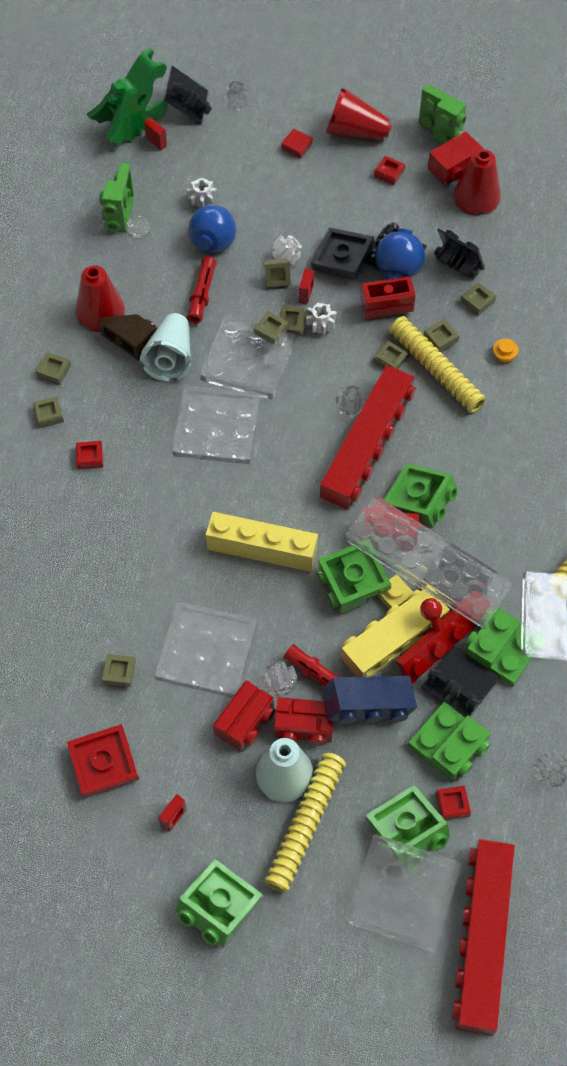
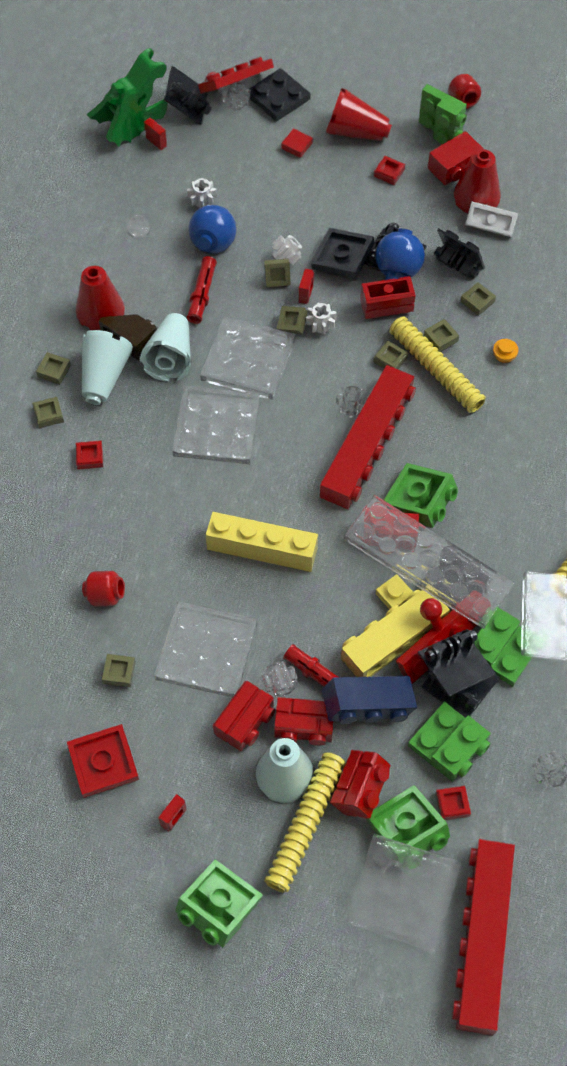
bright green plate [99,163,135,232] -> none
olive plate [254,311,289,345] -> none
bright green plate [316,539,391,614] -> none
none -> light aqua cone [82,330,133,405]
none -> red head [82,570,125,607]
none -> red plate [198,57,274,93]
none -> black plate [247,68,310,122]
none -> red brick [330,750,391,819]
none -> black hinge [418,629,496,697]
none -> red head [448,74,482,108]
none -> white plate [465,201,518,237]

